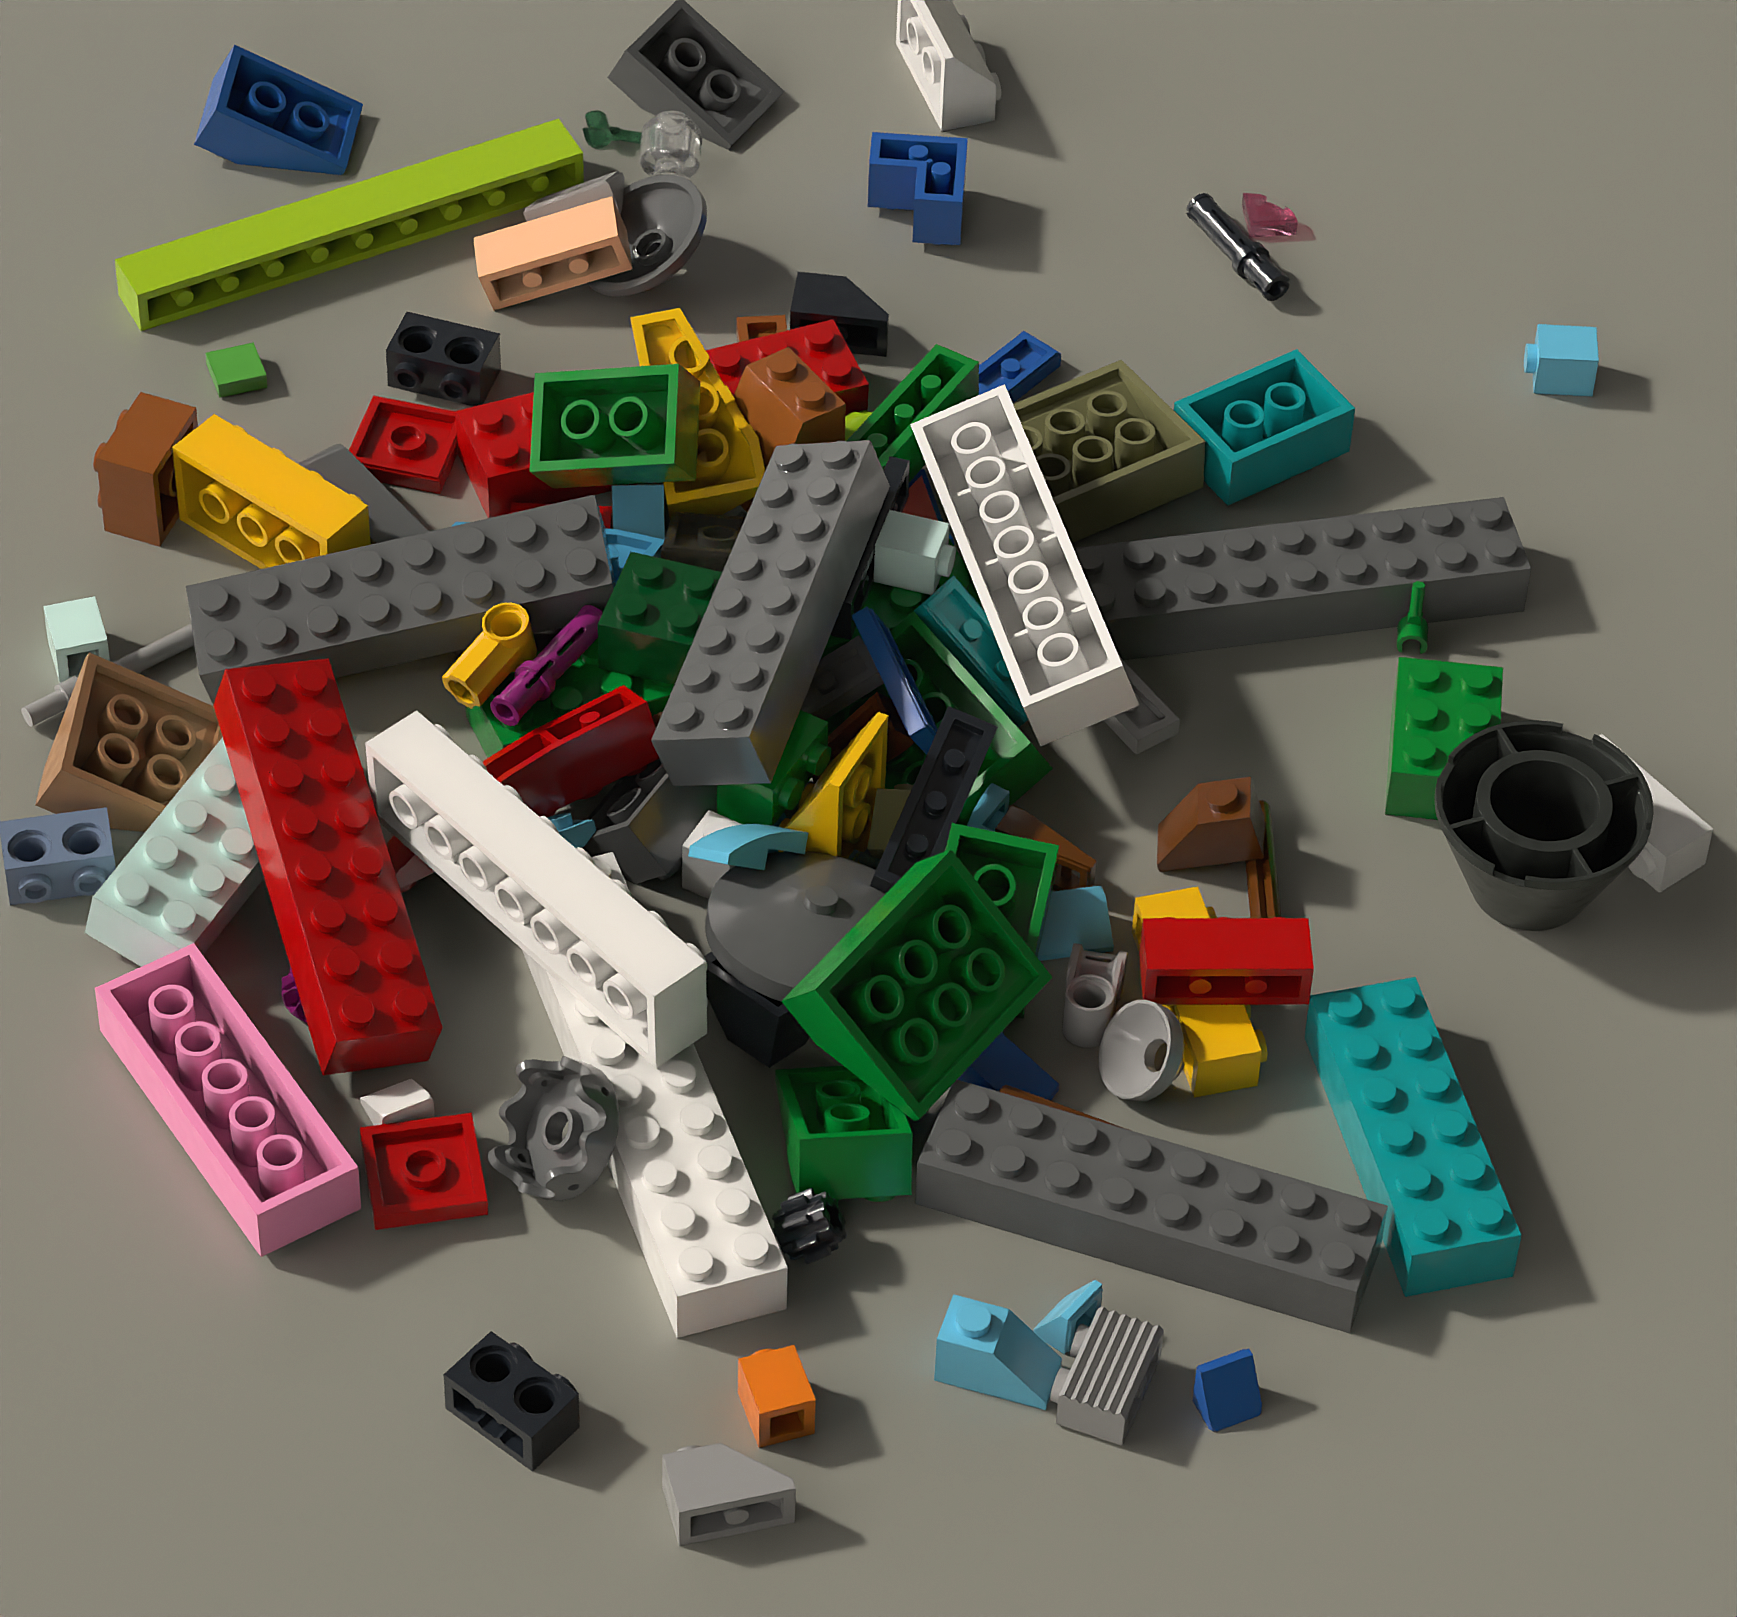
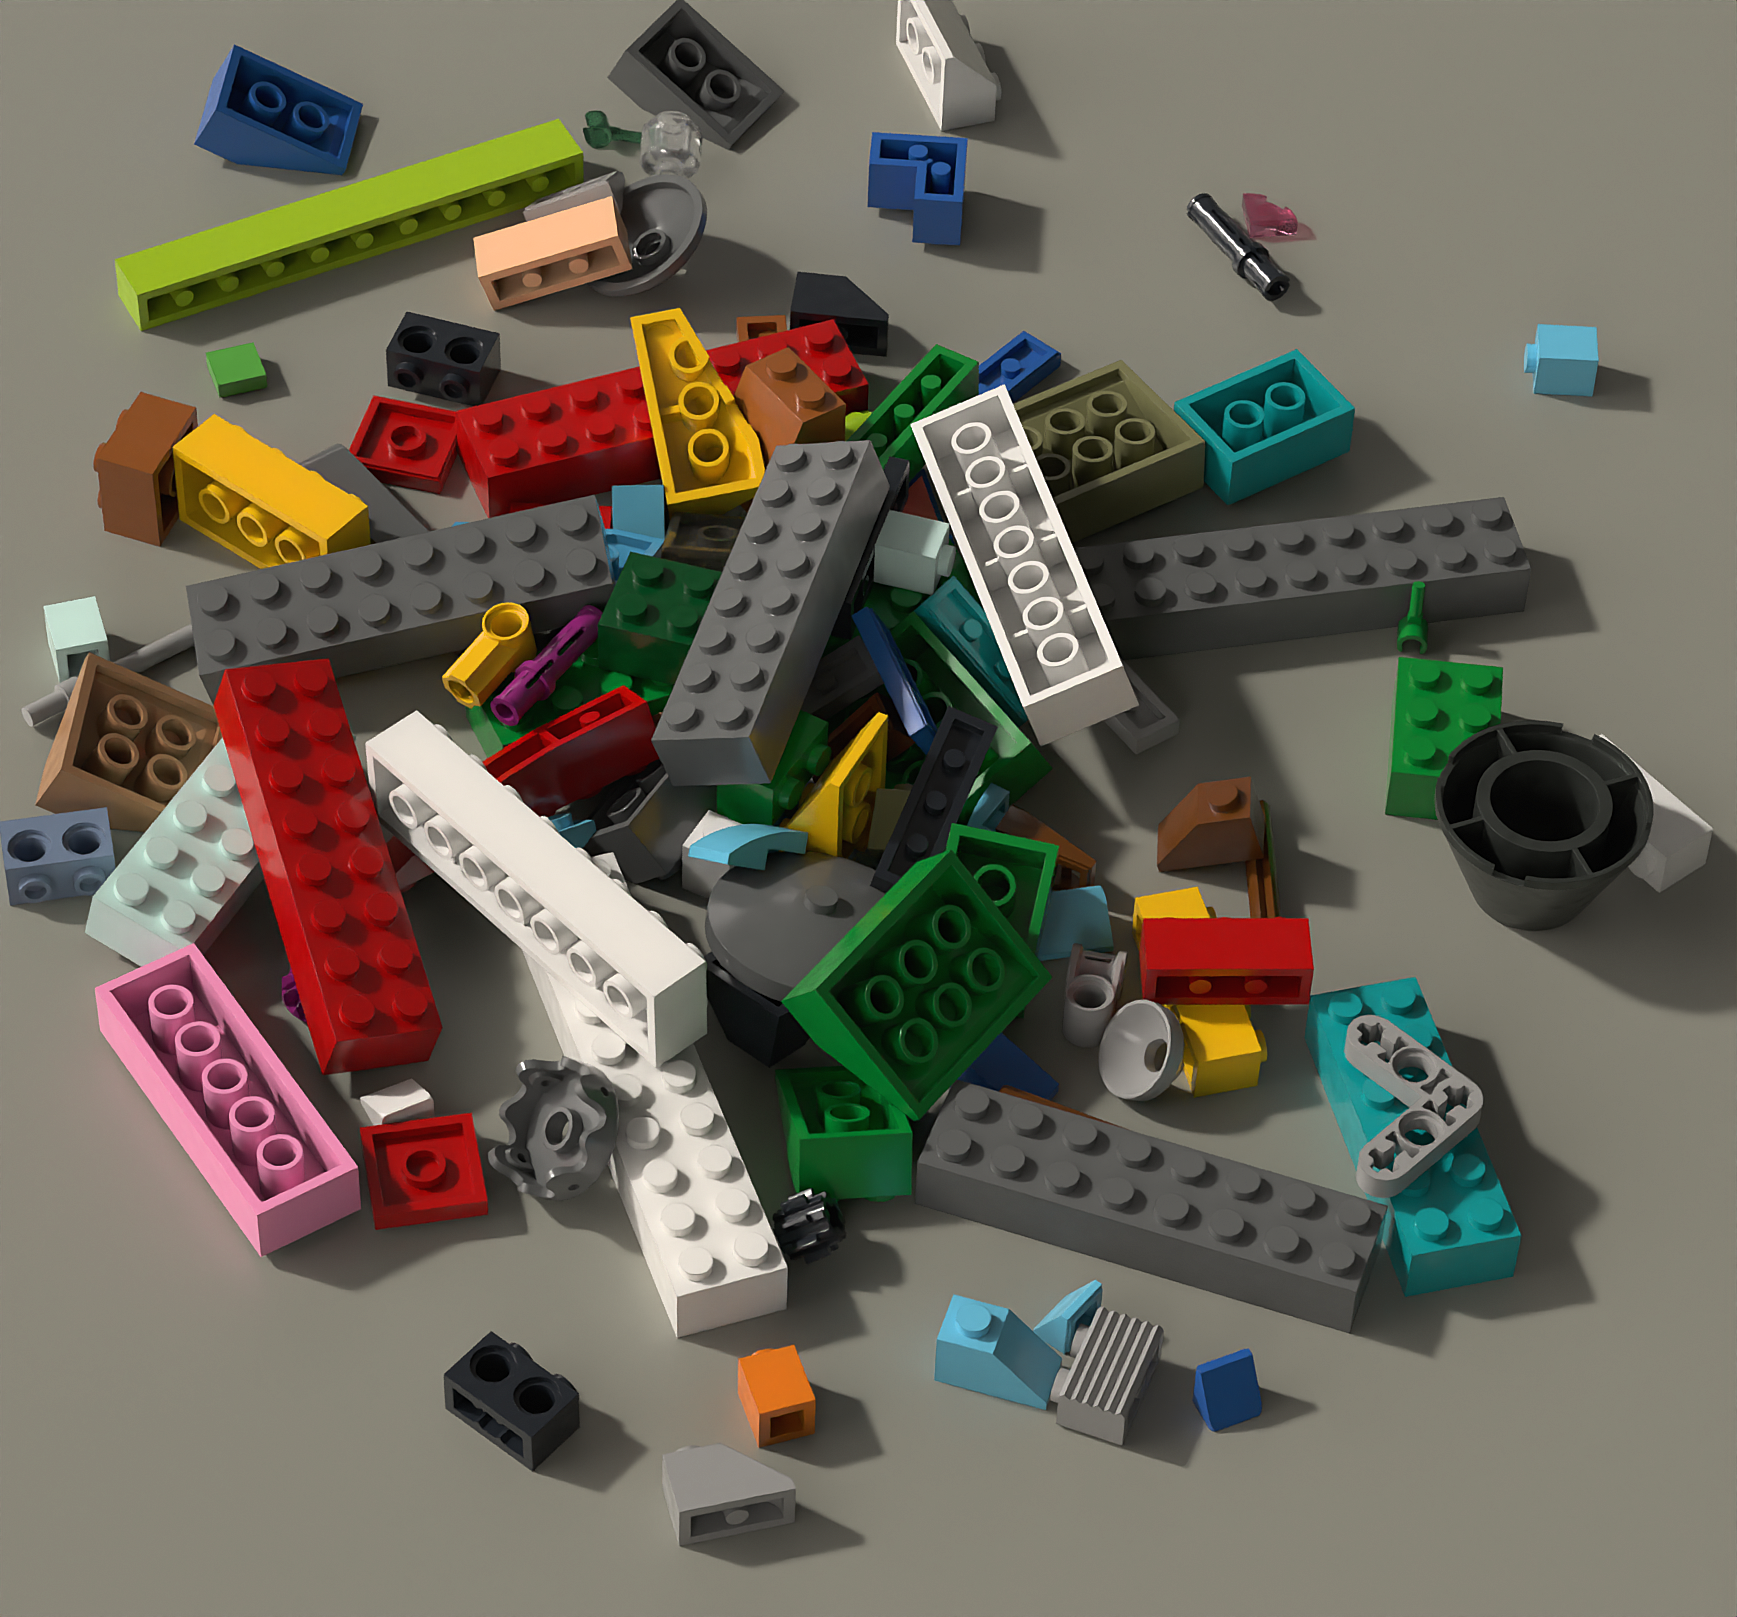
green brick [530,364,701,489] -> none
none -> light grey beam [1344,1015,1484,1198]

